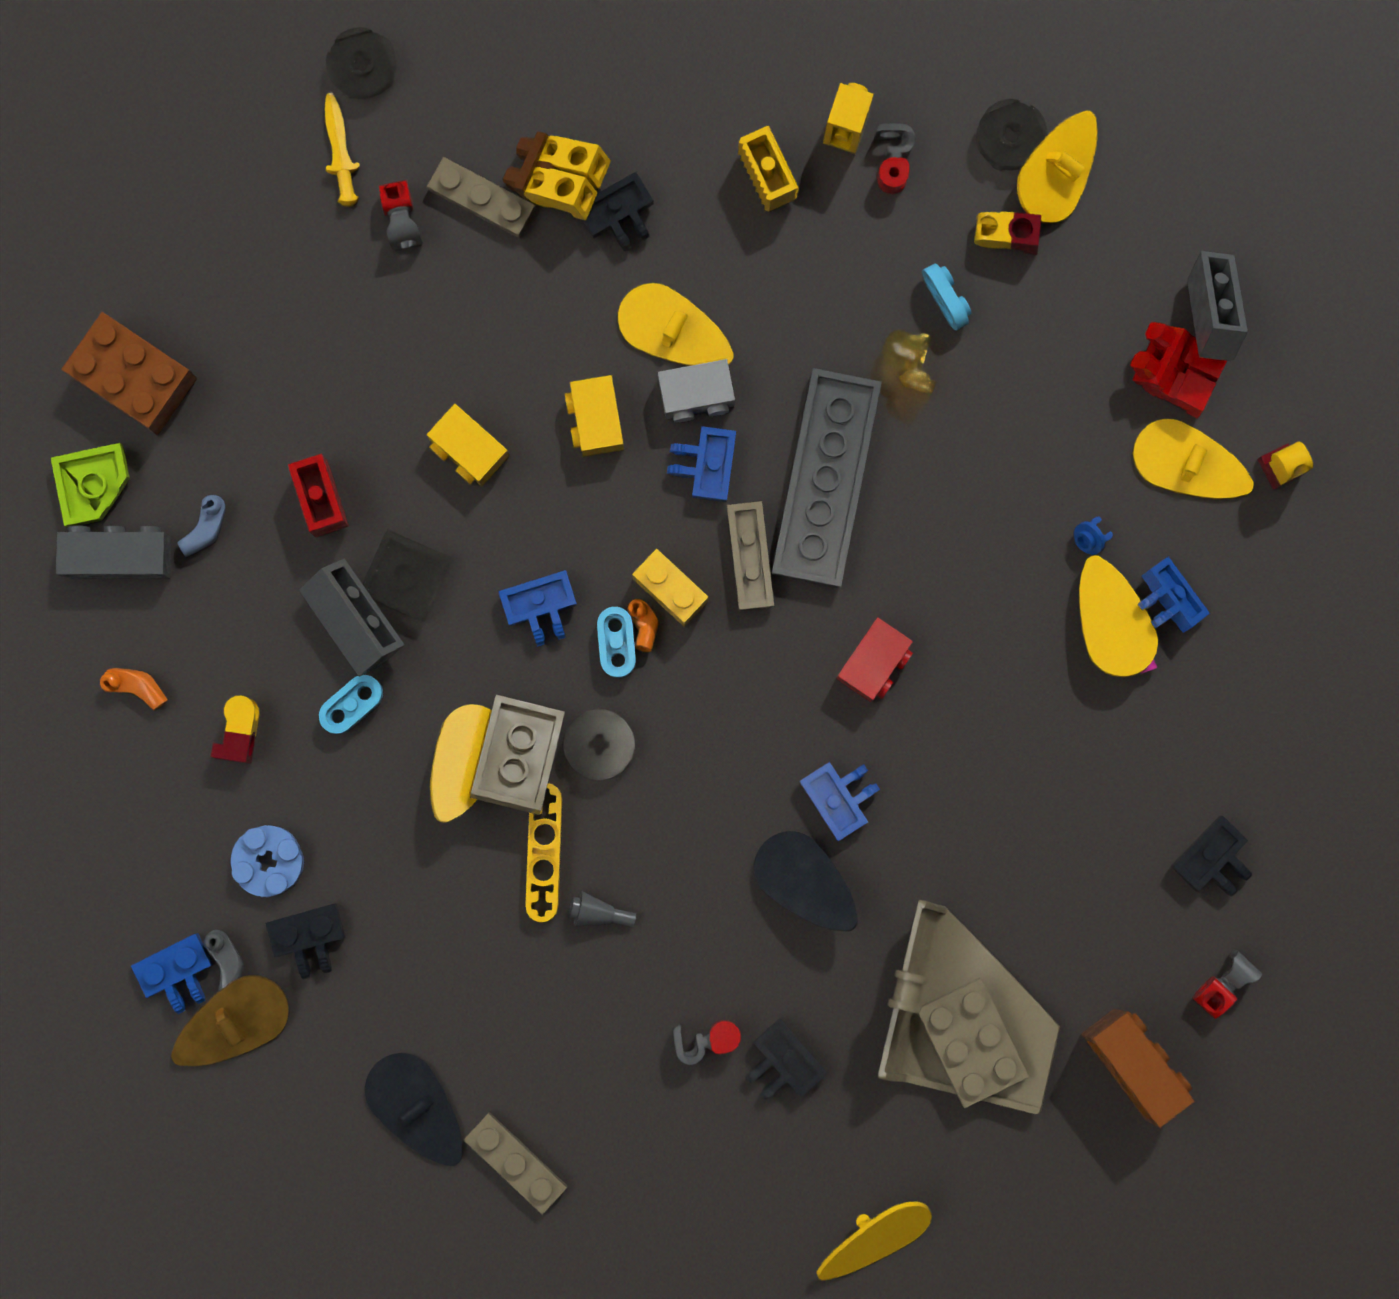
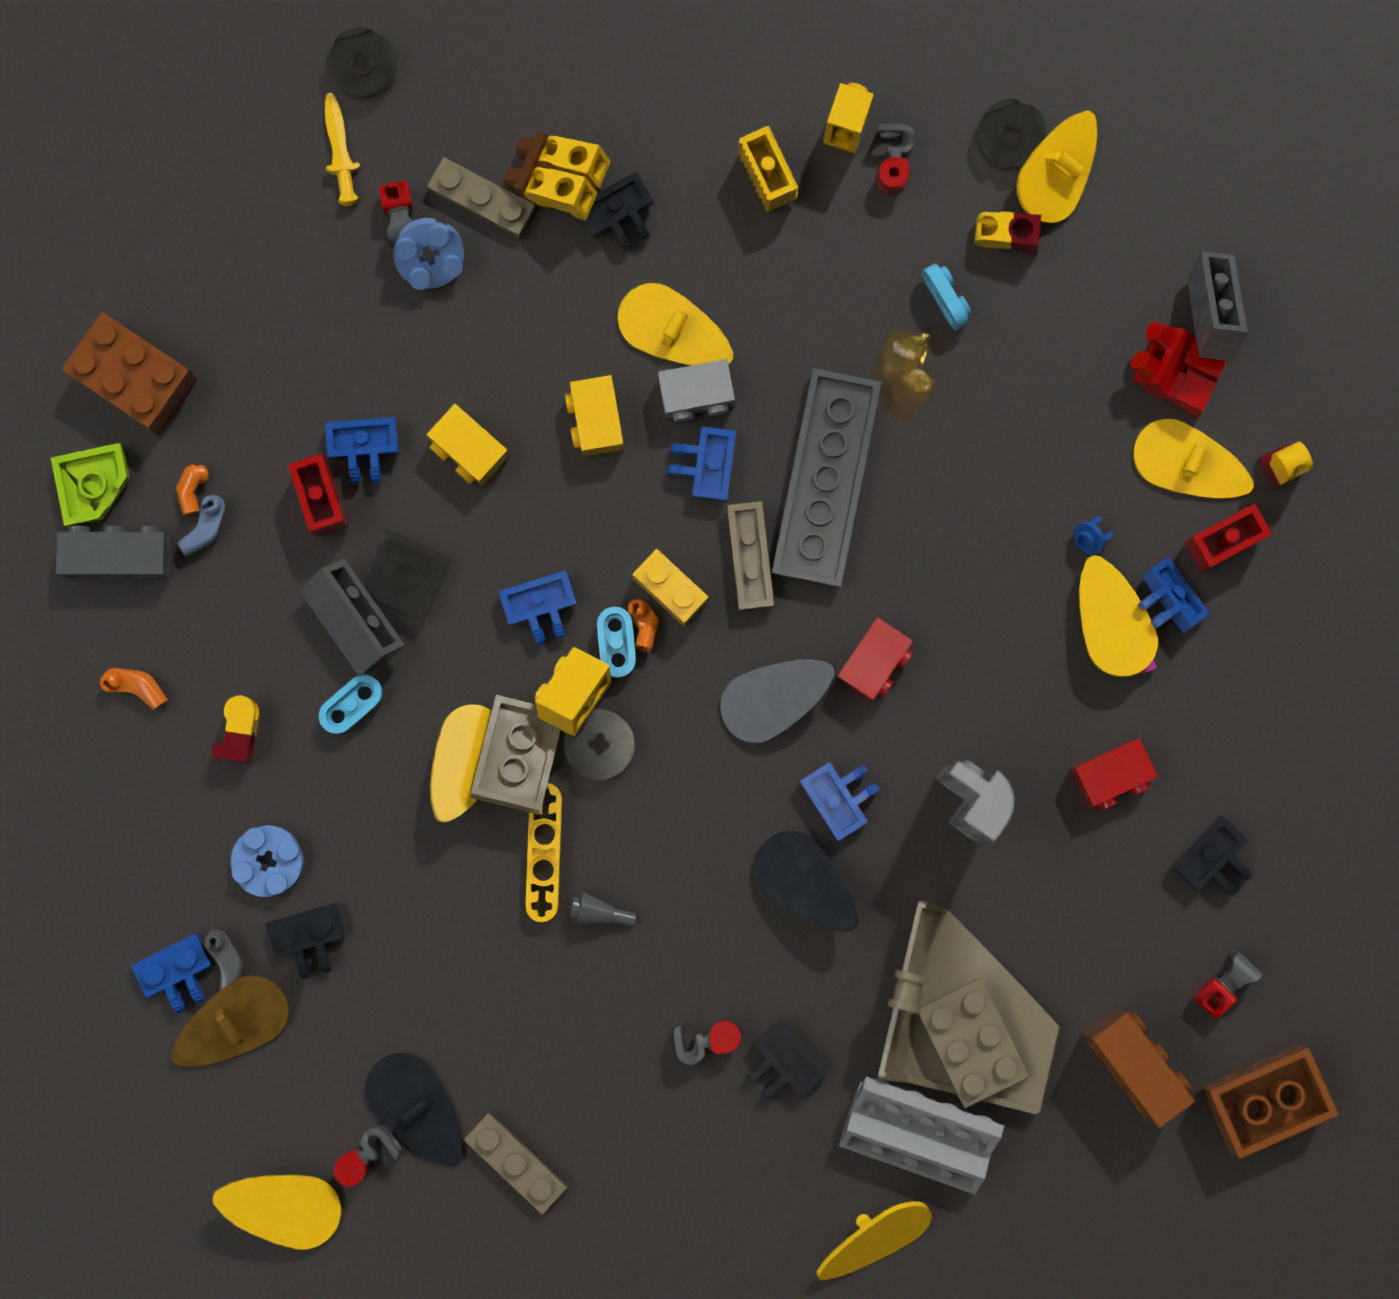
none -> orange arm [176,464,209,517]
none -> yellow shield [212,1175,341,1250]
none -> blue hinge [325,417,399,485]
none -> leg [334,1125,403,1186]
none -> medium blue plate [393,218,464,290]
none -> yellow brick [535,647,612,737]
none -> shield [720,659,836,743]
none -> light grey brick [839,1077,1004,1195]
none -> light grey brick [935,760,1014,843]
none -> red brick [1070,738,1158,811]
none -> red brick [1184,503,1272,572]
none -> dark orange brick [1200,1044,1339,1159]

